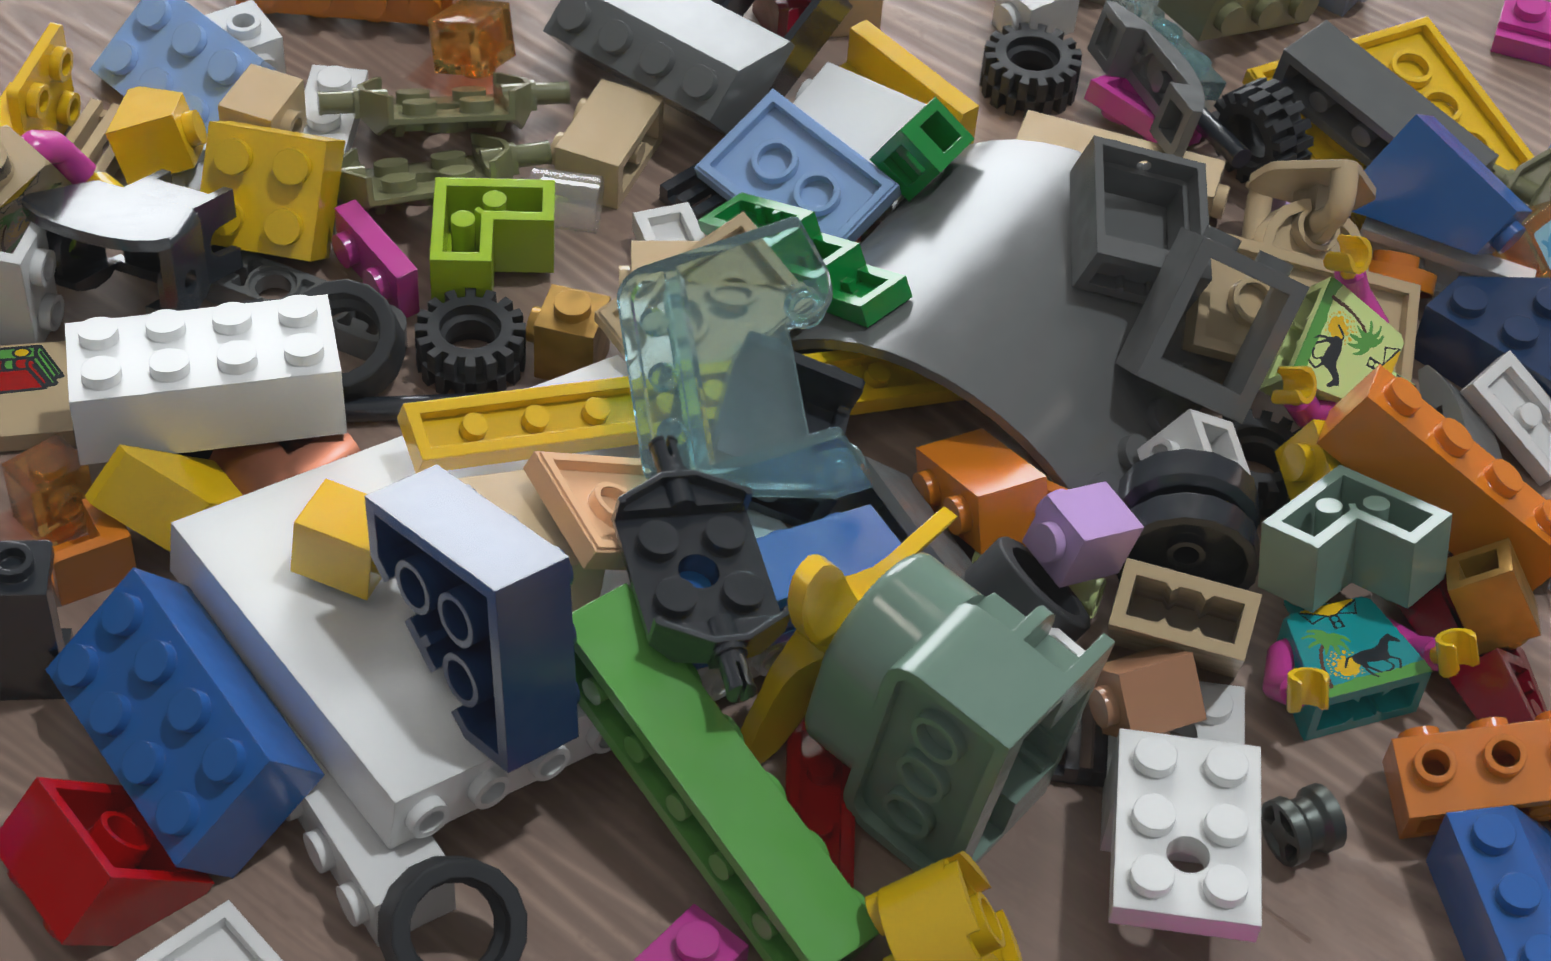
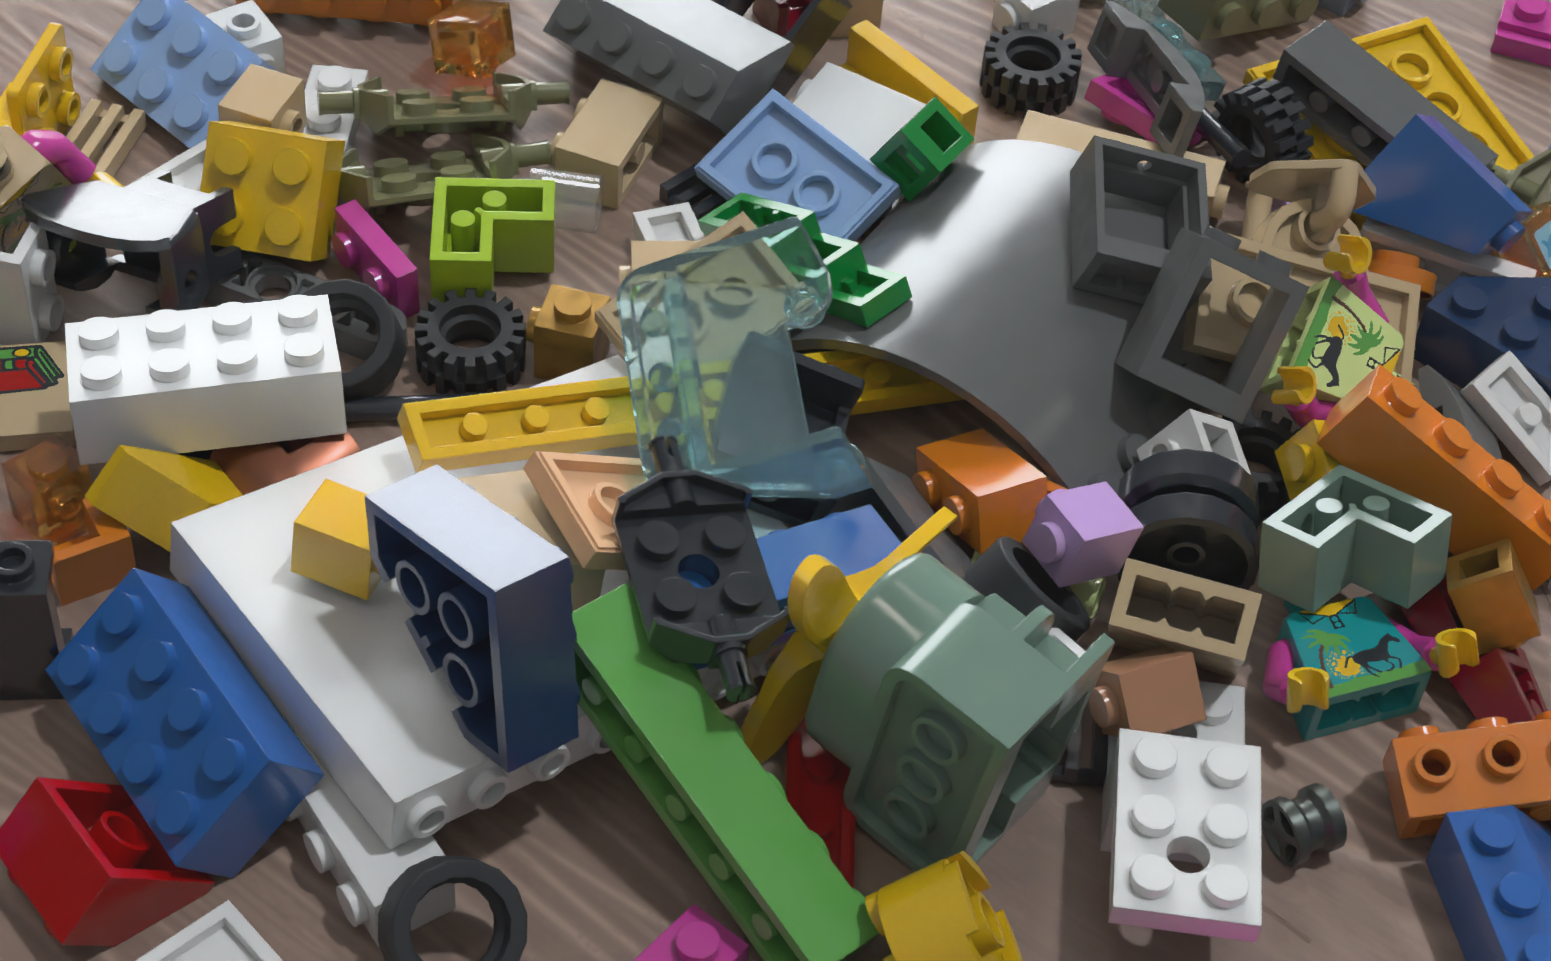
yellow slope [105,86,207,185] -> none

